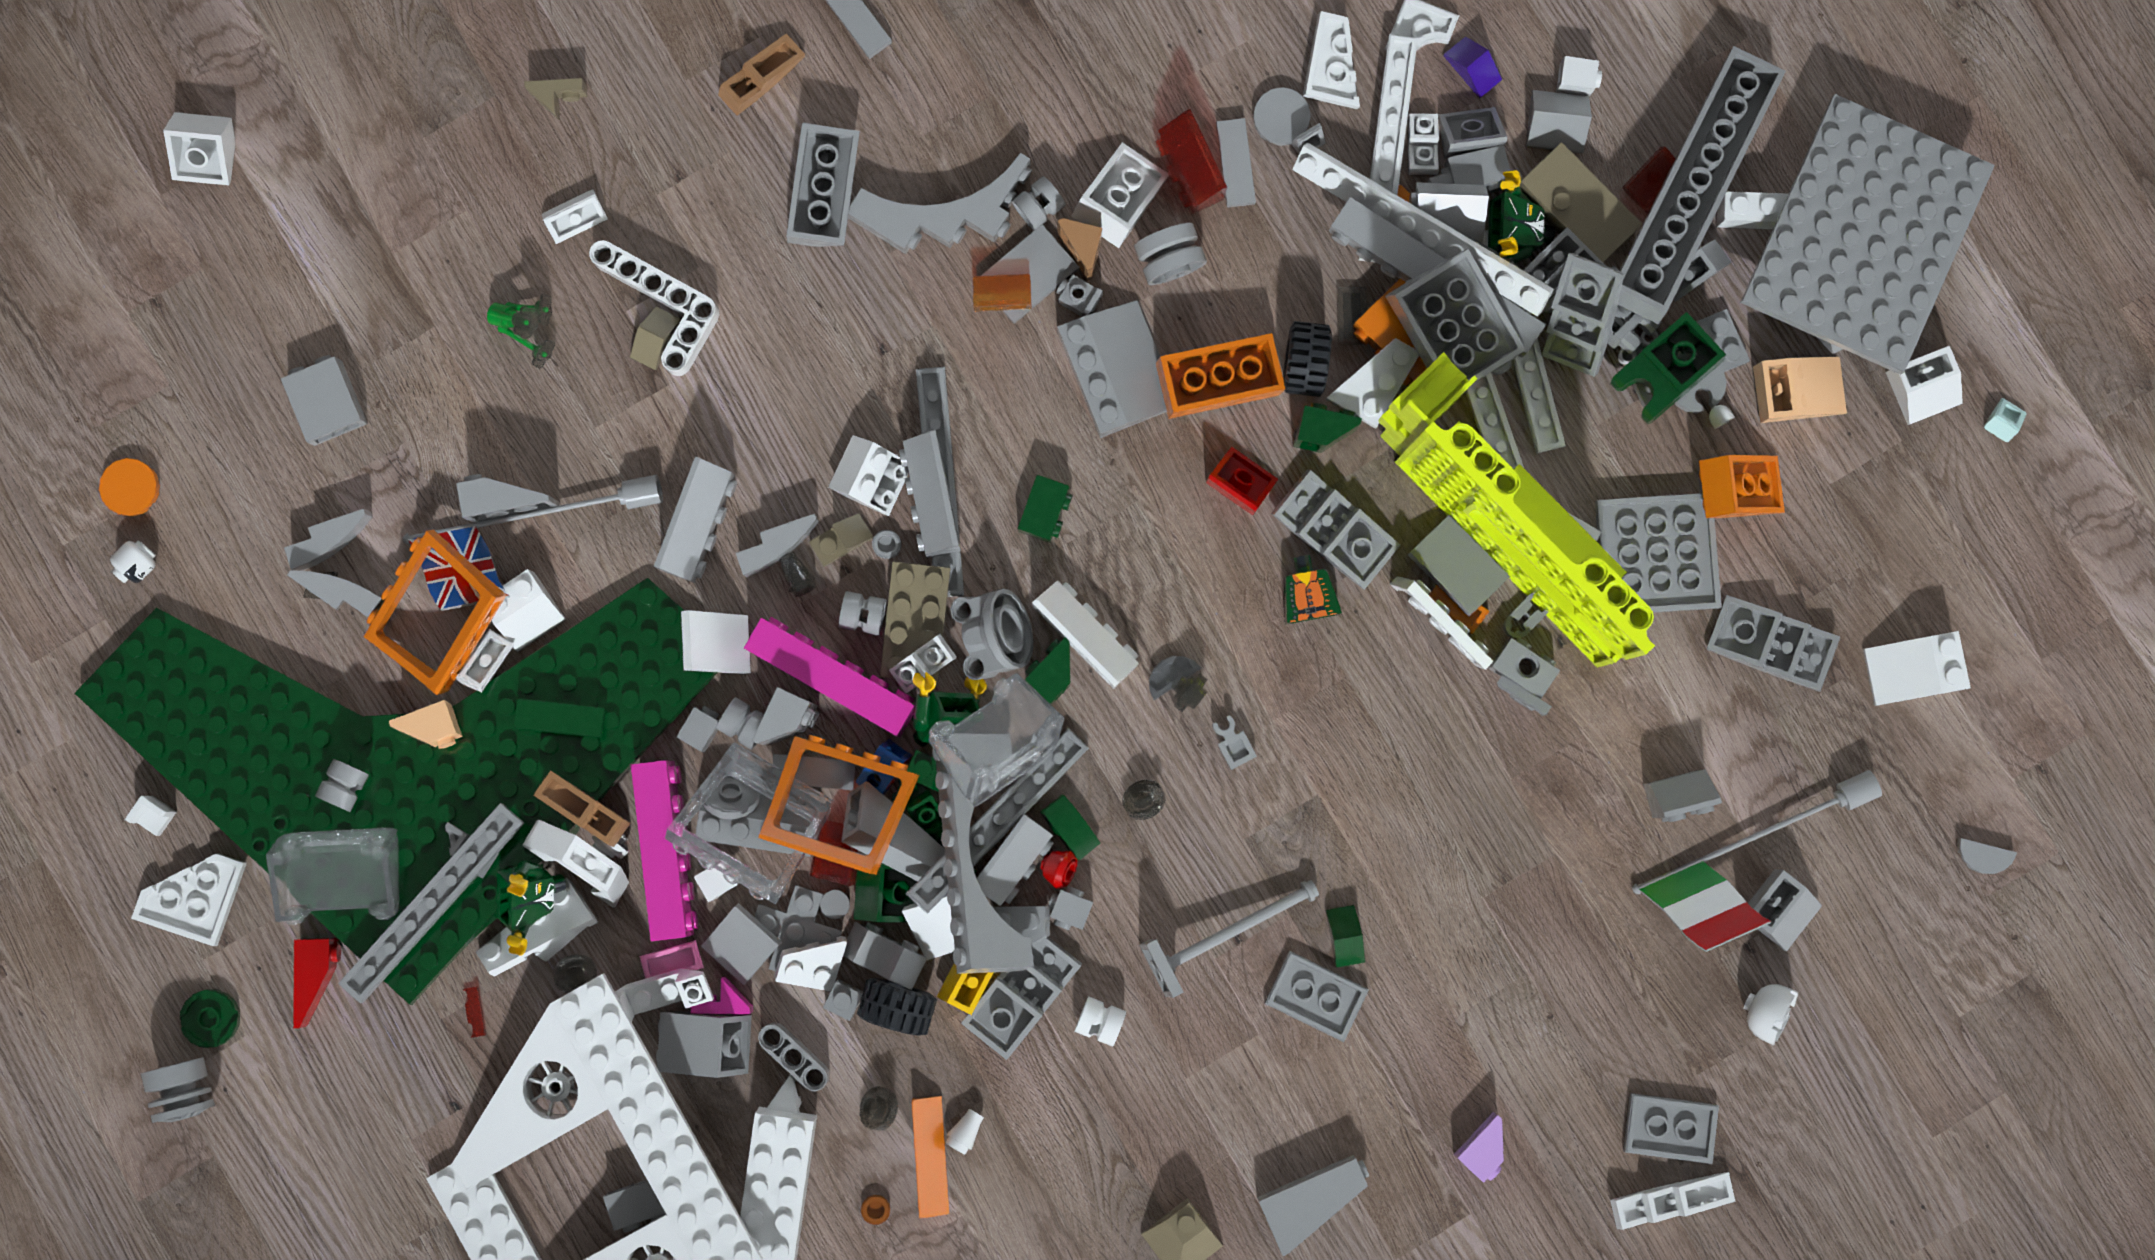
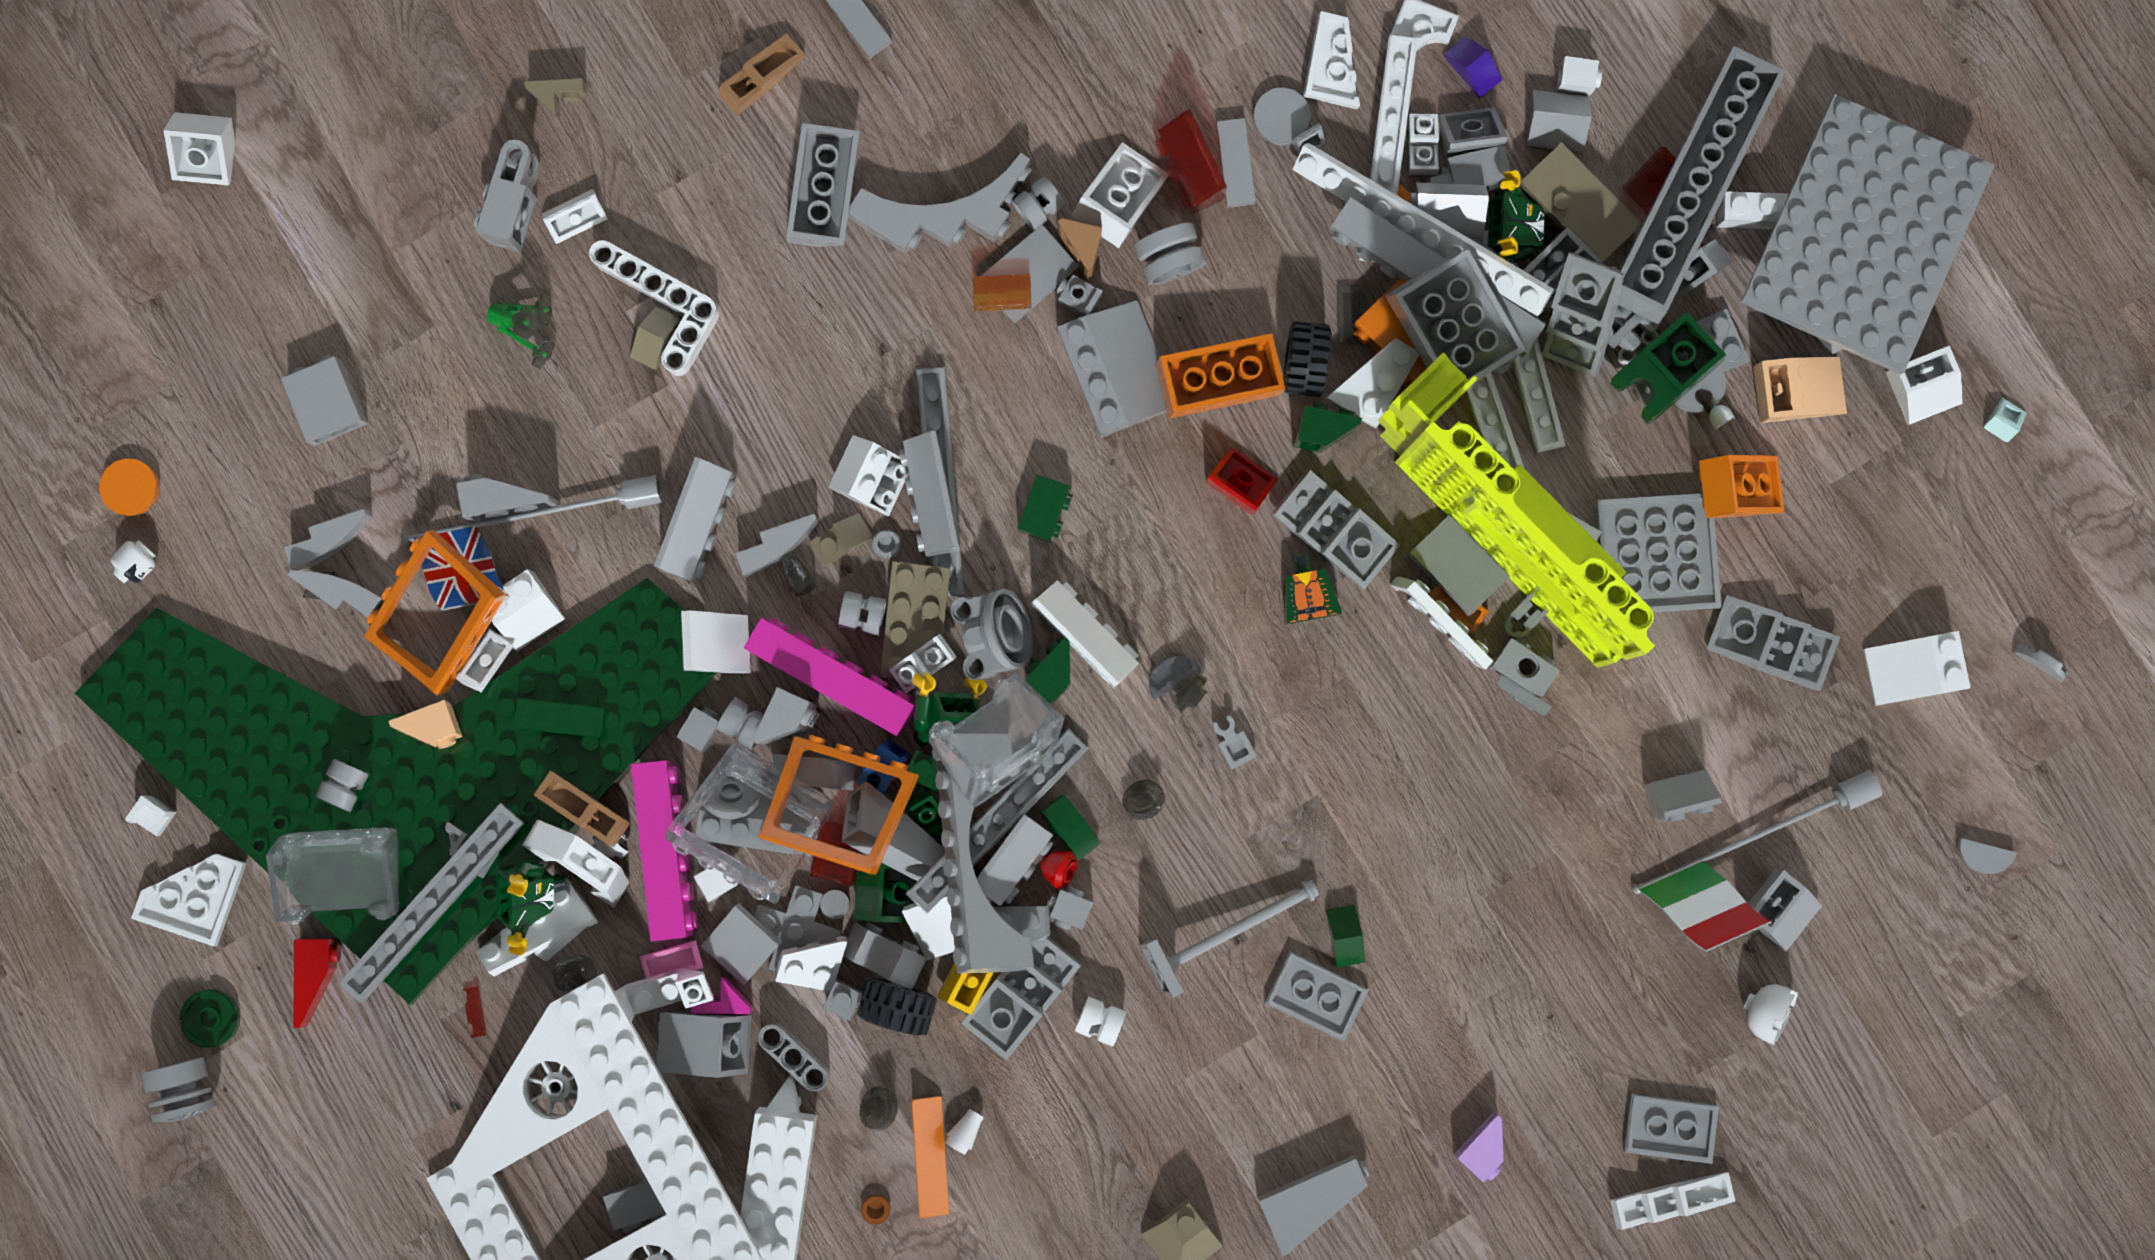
none -> light grey brick [474,140,540,253]
none -> light grey tile [2012,643,2069,683]

